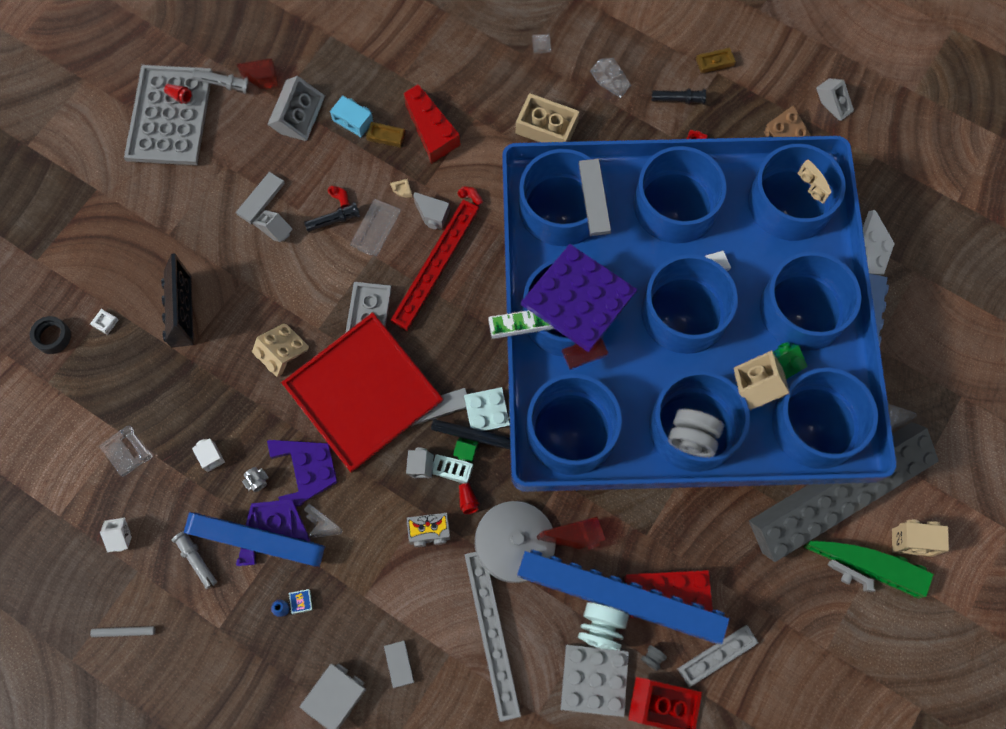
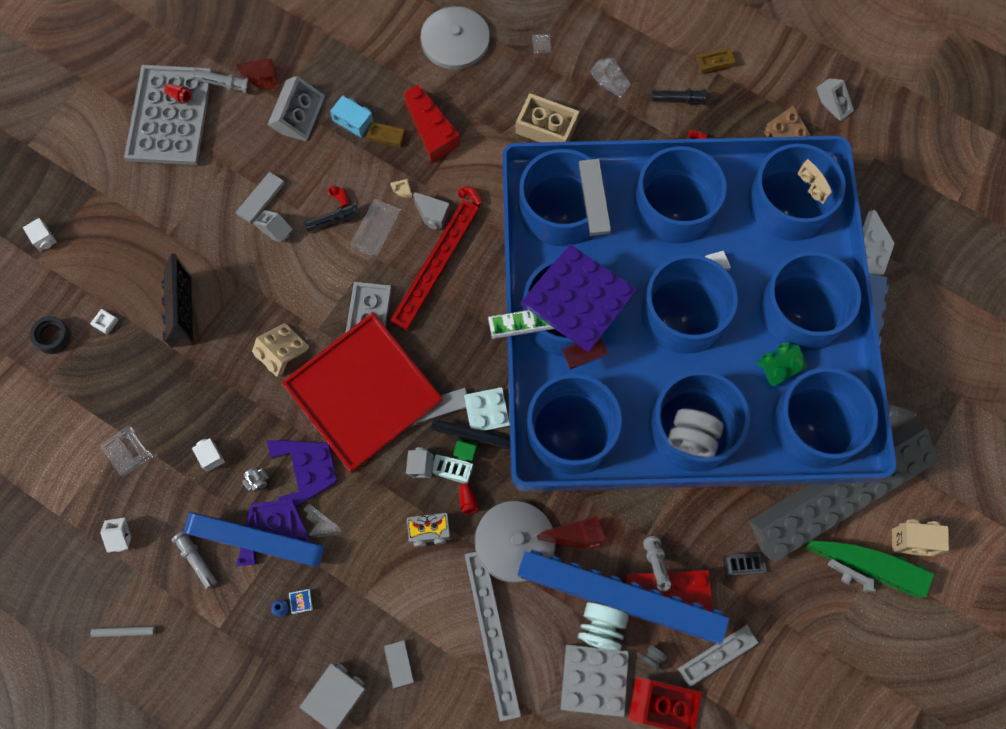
tan brick [734,351,789,410] -> none
none -> white brick [23,218,56,252]
none -> light grey dish [421,7,489,69]
none -> light grey pin [643,536,671,591]
none -> black slope [722,552,767,577]

